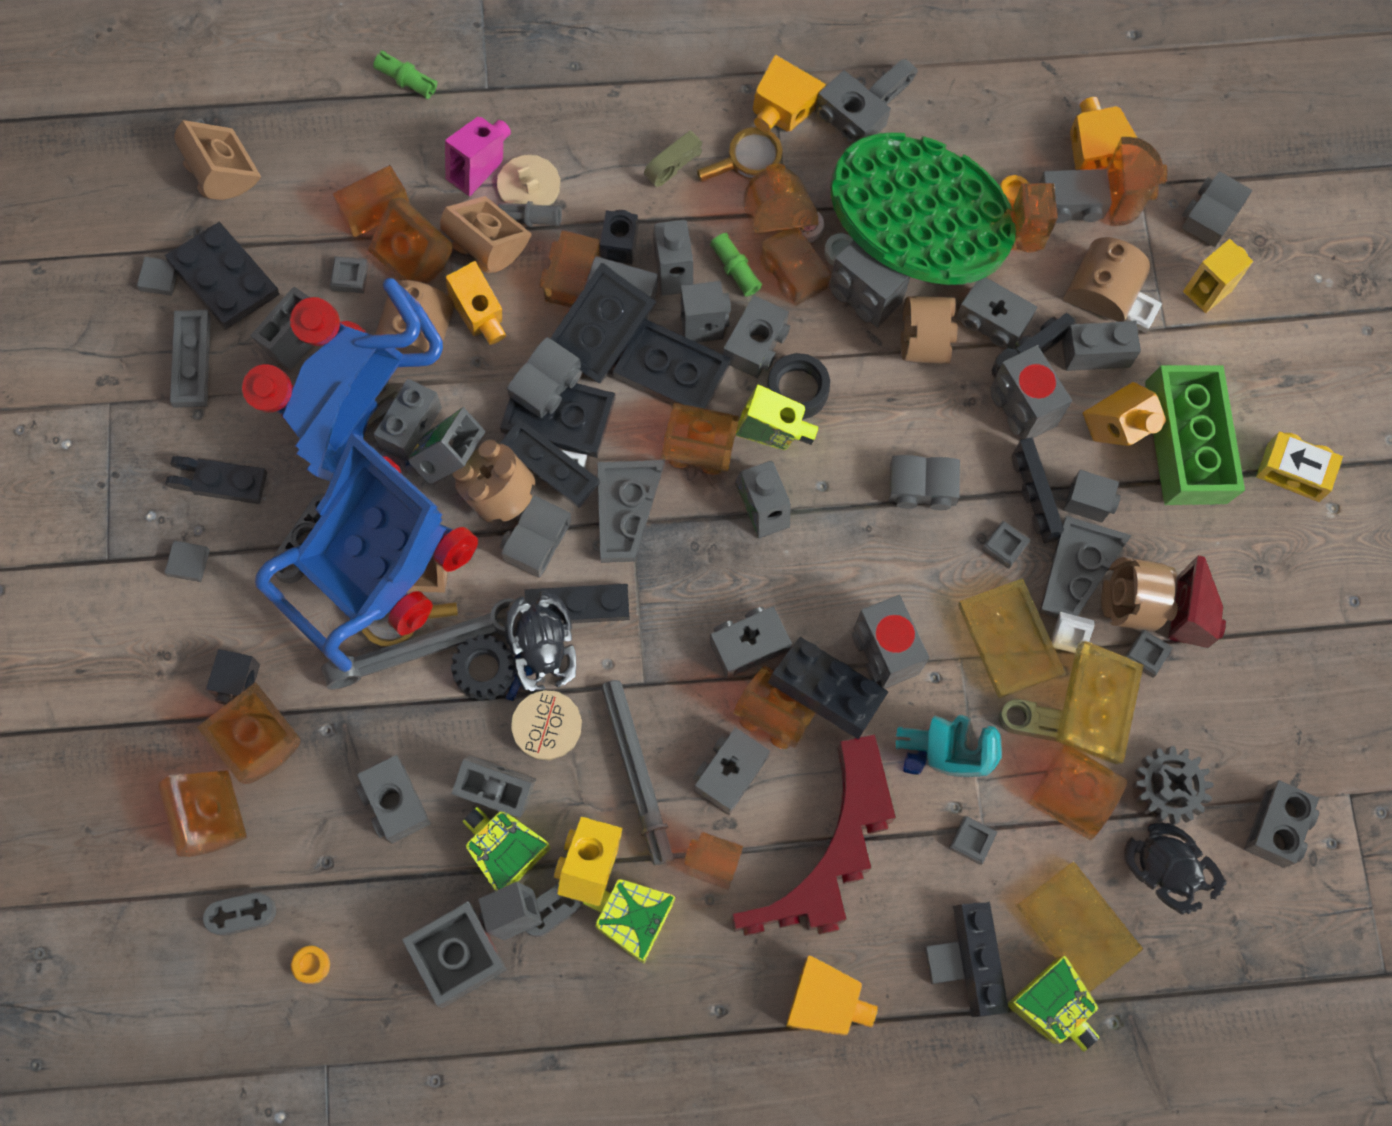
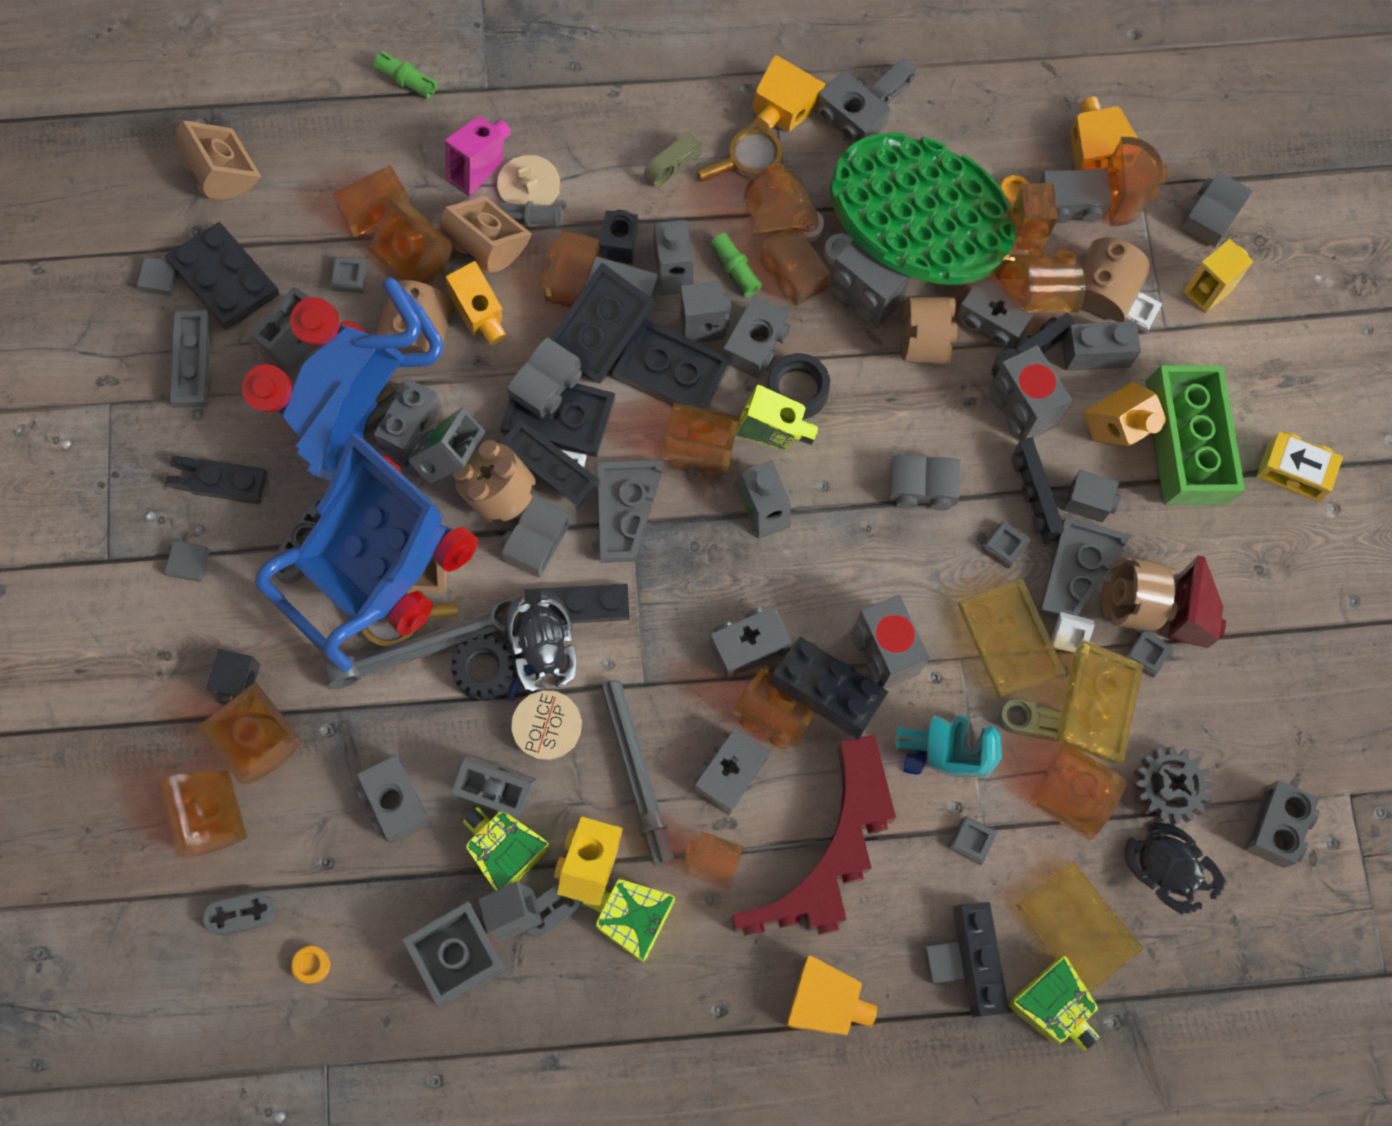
none -> clear orange brick [994,249,1085,313]

